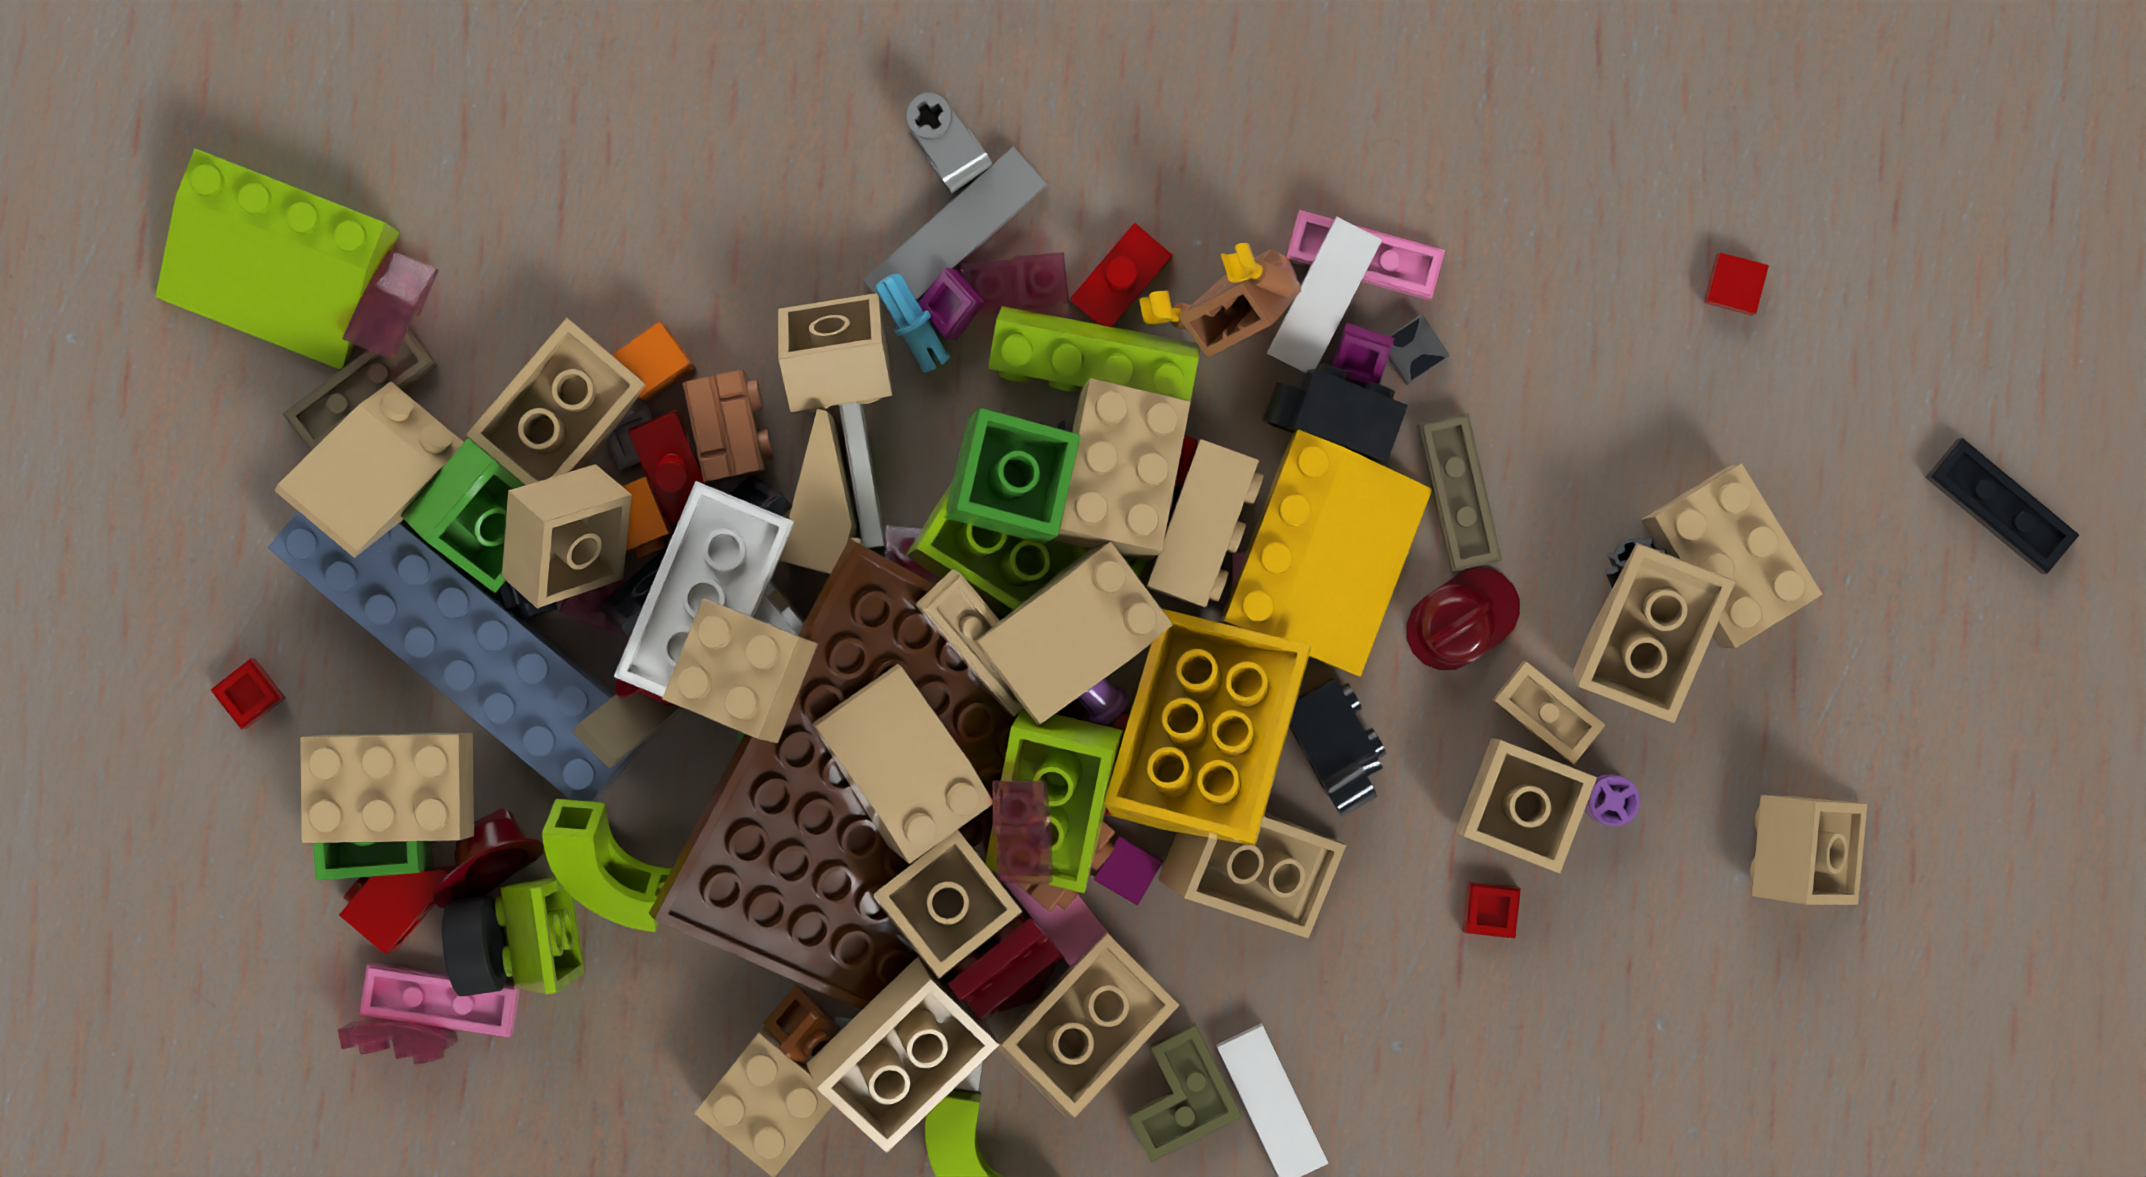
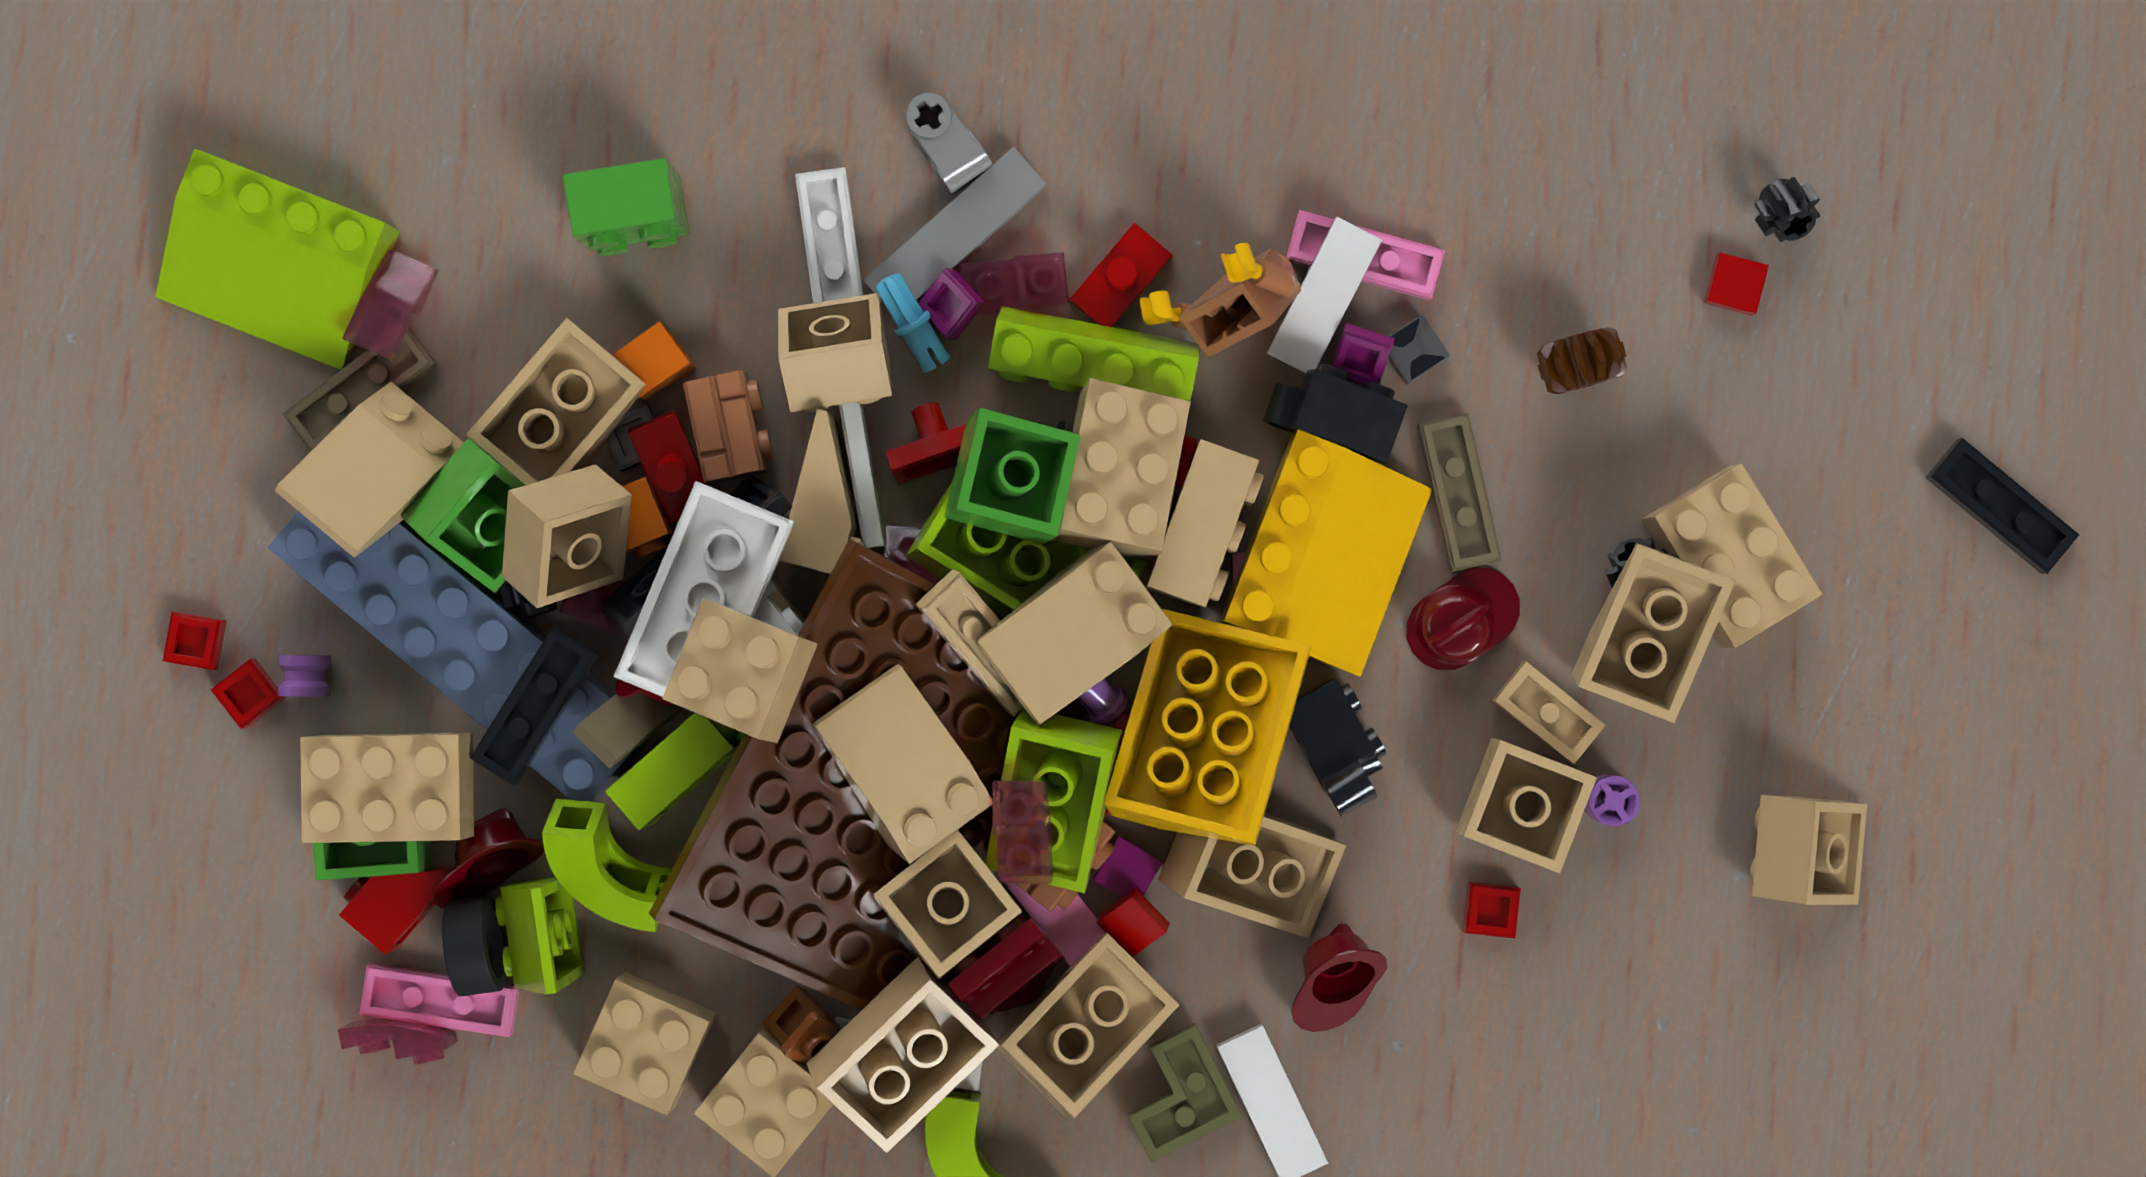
none -> red tile [162,611,227,670]
none -> medium lavender wheel [278,655,331,697]
none -> black tile [470,626,600,786]
none -> bright green brick [563,158,690,256]
none -> tan brick [573,972,717,1116]
none -> lime window [605,713,741,831]
none -> white tile [795,167,864,303]
none -> red tile [885,402,966,485]
none -> red tile [1096,888,1170,957]
none -> dark red piece [1291,923,1387,1032]
none -> reddish brown gear [1537,327,1627,394]
none -> black gear [1754,177,1820,242]

